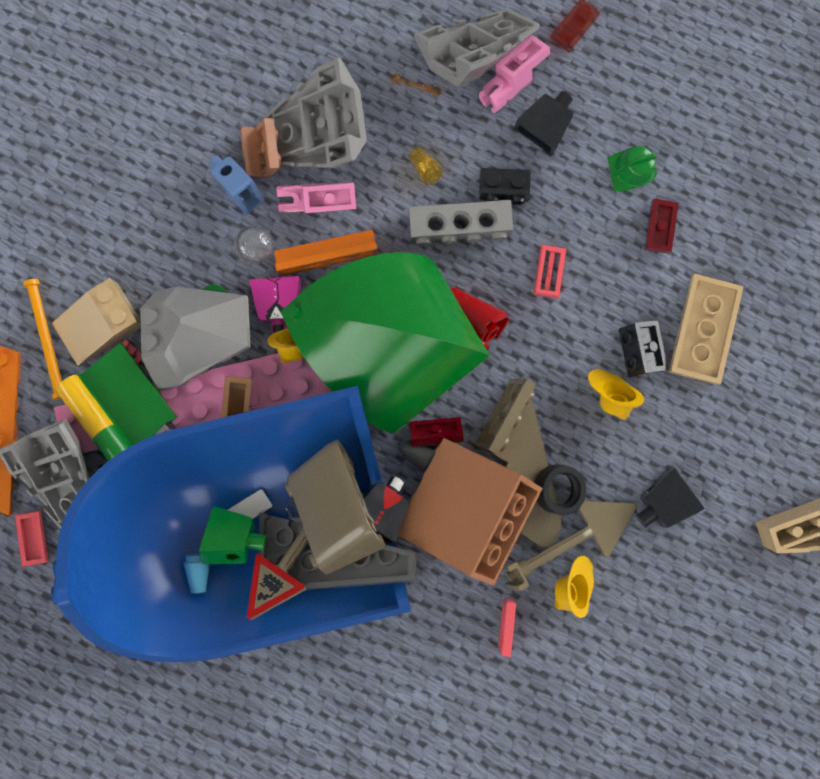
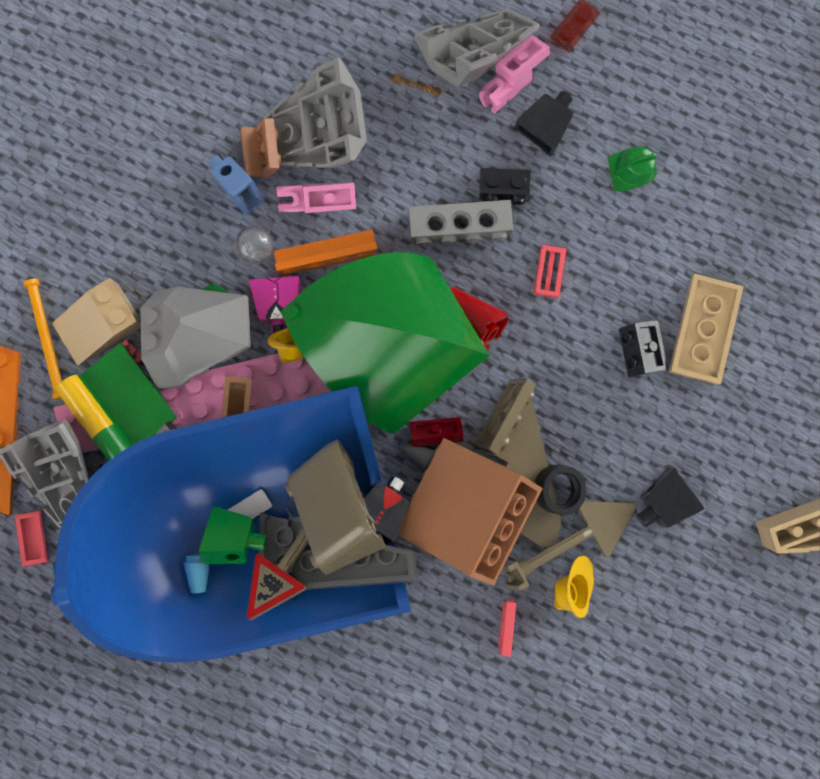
clear yellow cone [409,147,443,185] -> none
yellow piece [588,369,644,420] -> none
dark red plate [644,199,679,254] -> none

